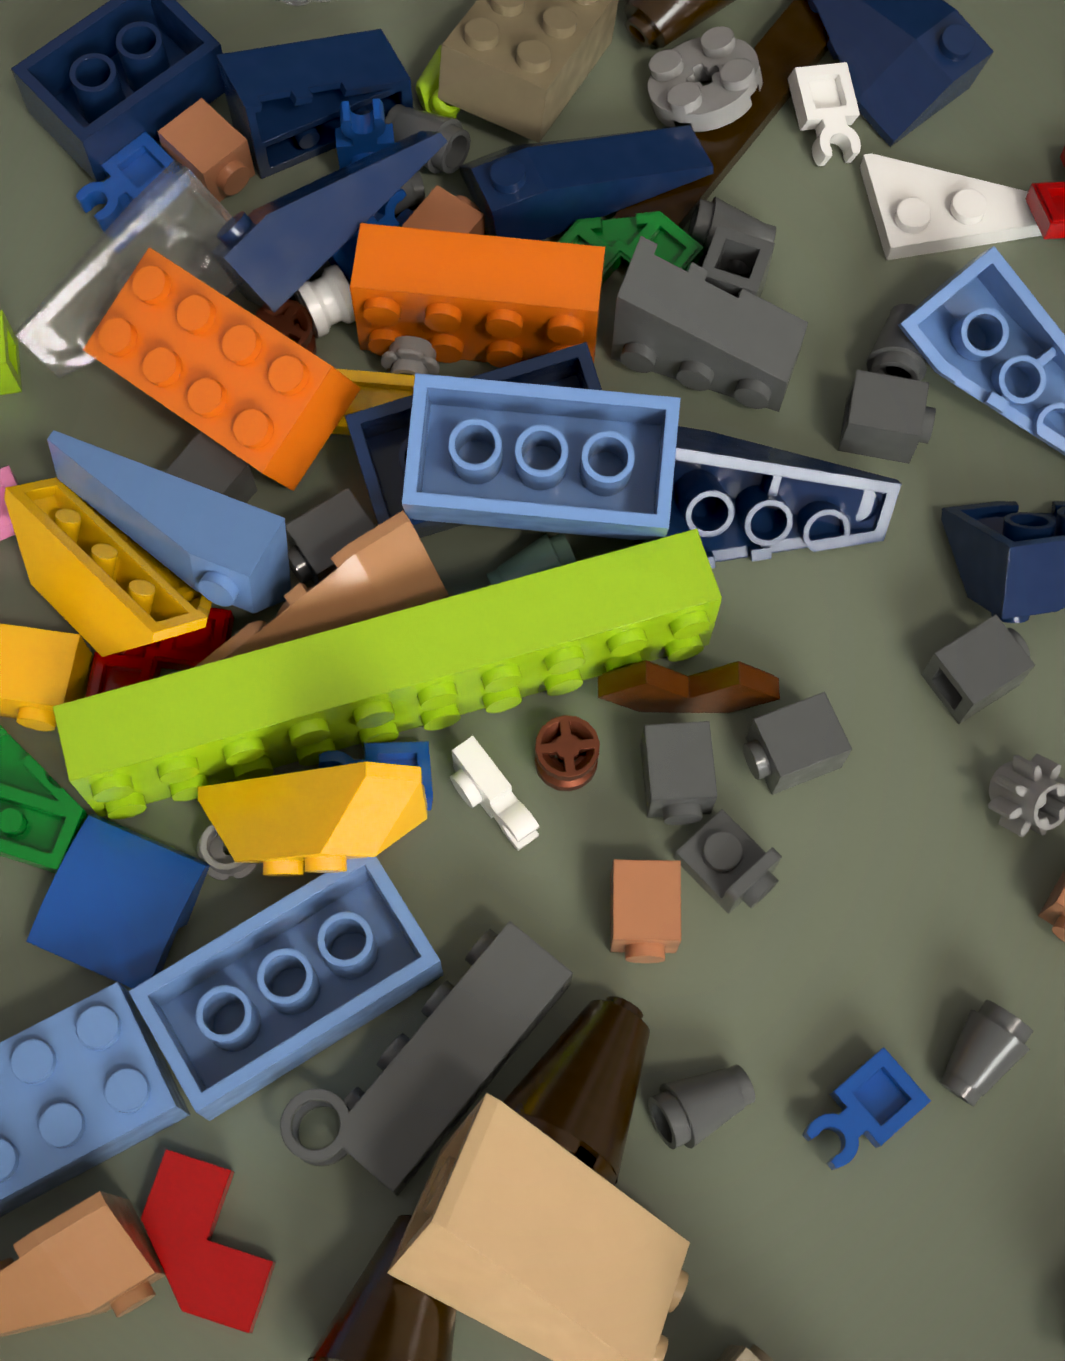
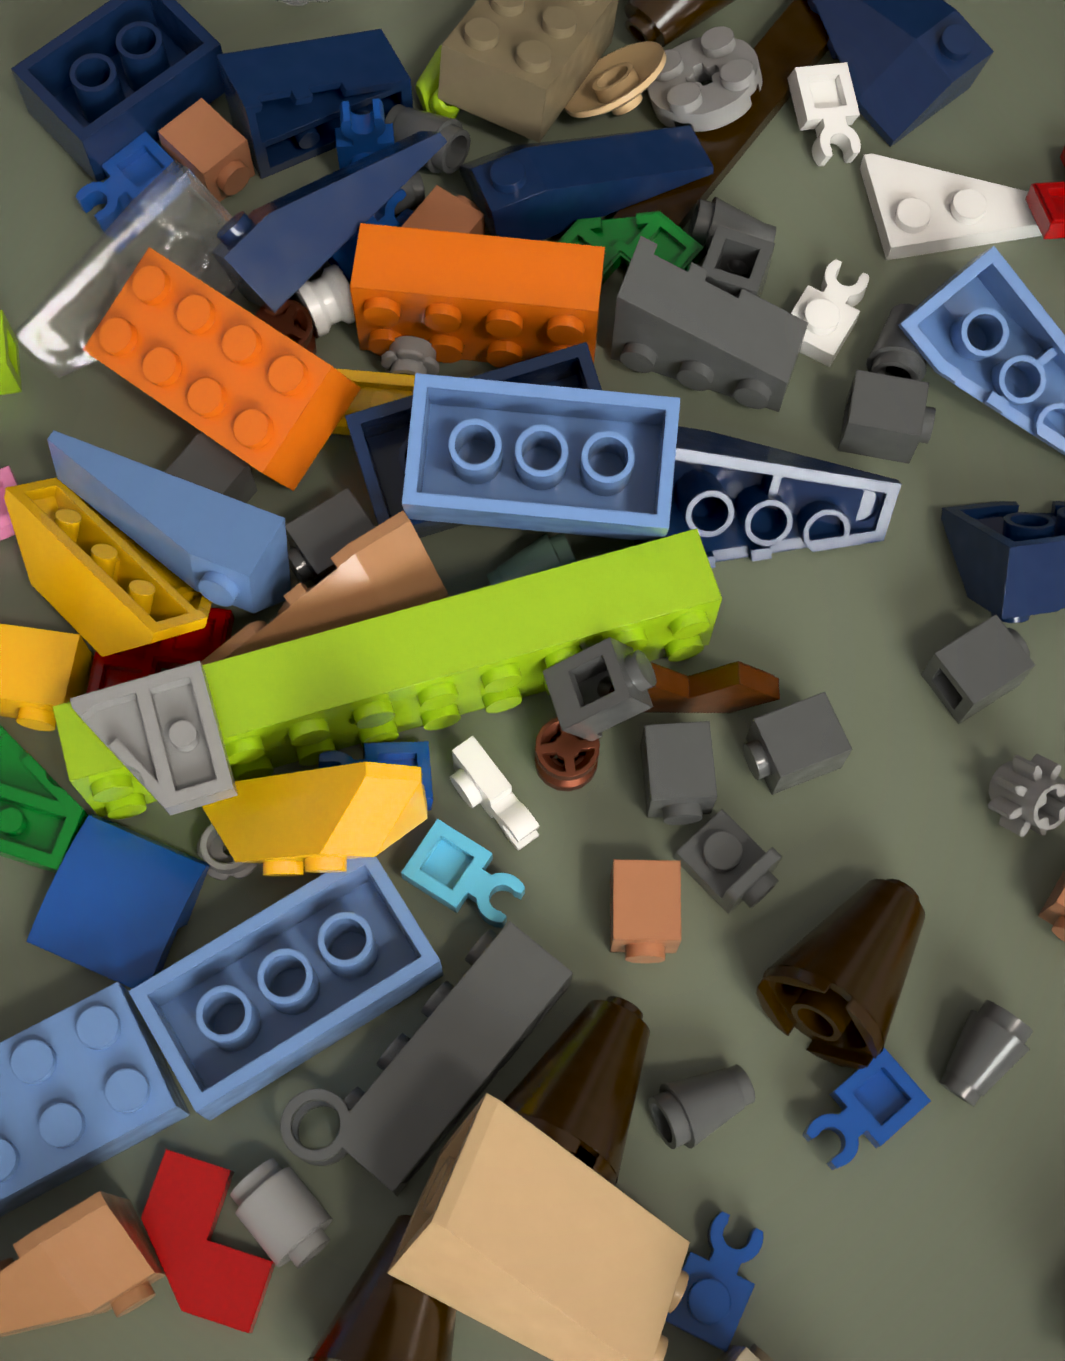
none -> light grey wing [70,661,238,816]
none -> light grey brick [230,1158,333,1269]
none -> medium azure plate [401,819,525,928]
none -> dark grey brick [542,637,657,741]
none -> tan dish [564,41,667,118]
none -> blue plate [665,1211,764,1352]
none -> dark brown cone [756,879,925,1069]
none -> white plate [791,259,869,367]

